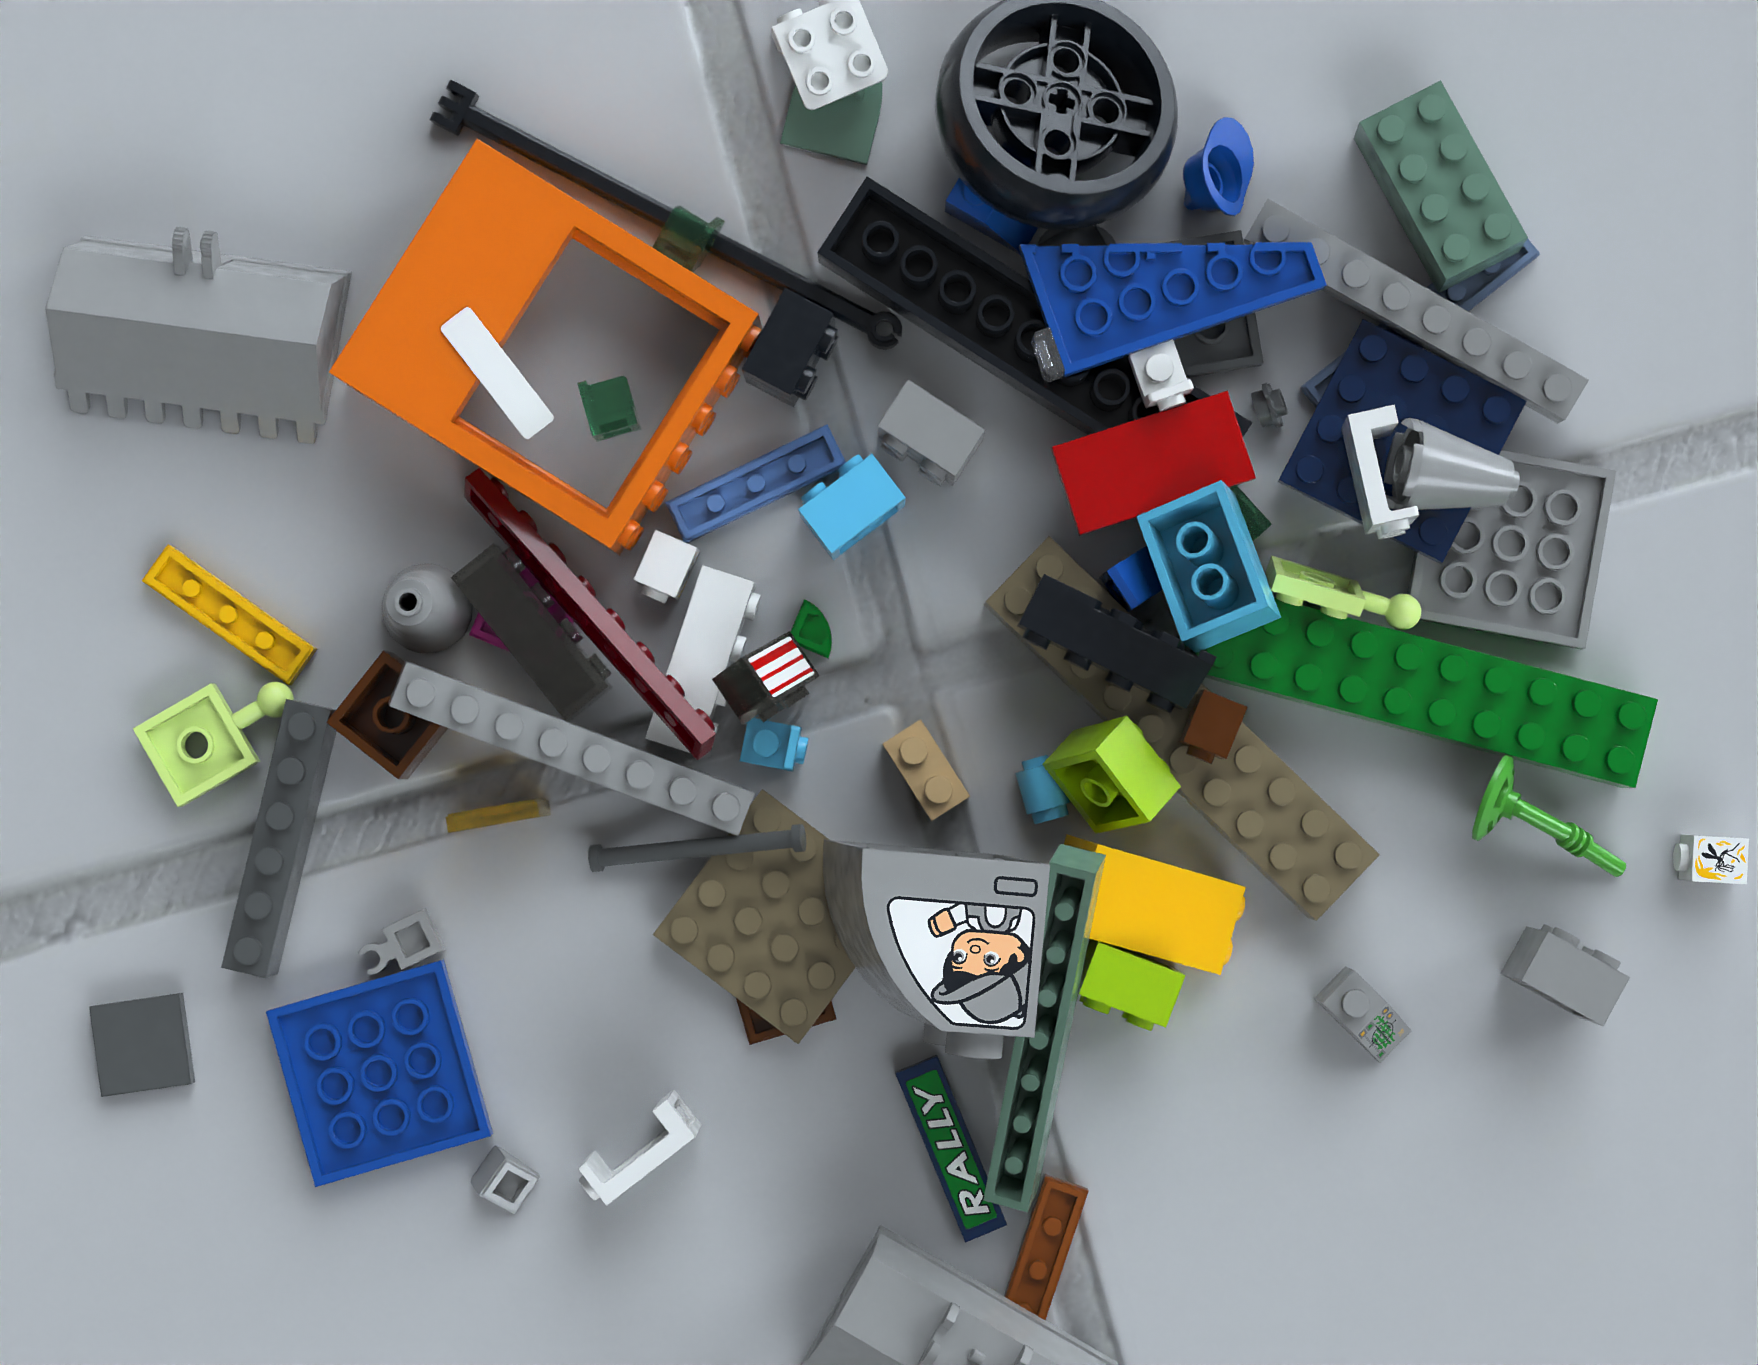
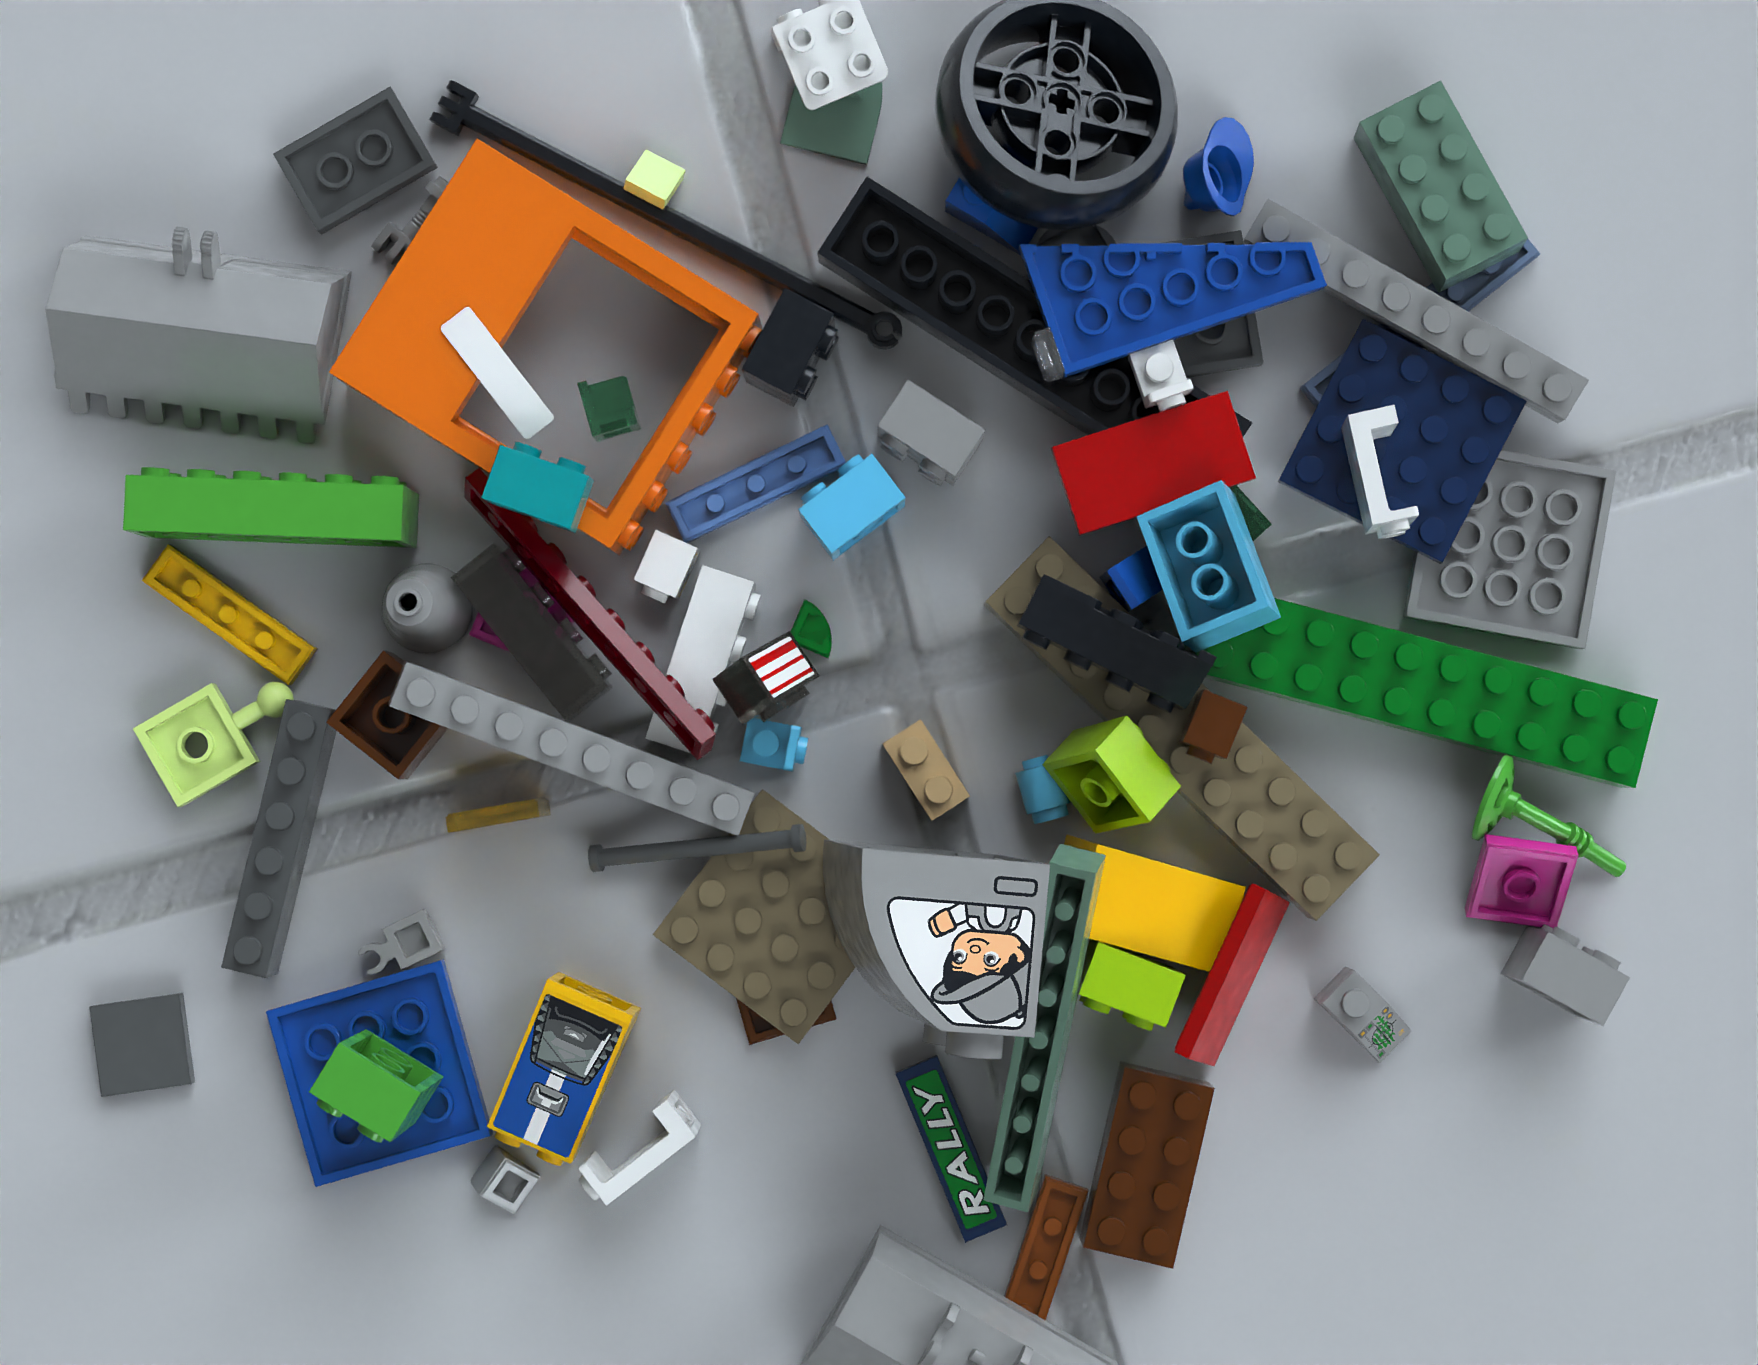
panel [653,206,725,272] -> none
dark grey plate [1251,383,1288,427] -> none
yellowish green plate [1266,555,1421,630] -> none
light grey cone [1384,418,1520,510] -> none
white brick [1673,834,1749,884] -> none
none -> bright green brick [123,467,419,548]
none -> dark grey plate [273,87,438,235]
none -> bright green brick [309,1029,444,1143]
none -> light grey hinge [371,176,449,265]
none -> teal brick [481,441,594,533]
none -> slope [487,972,641,1166]
none -> yellowish green tile [623,150,685,209]
none -> reddish brown brick [1079,1061,1215,1269]
none -> red tile [1174,883,1290,1066]
none -> dark pink tile [1465,834,1578,928]

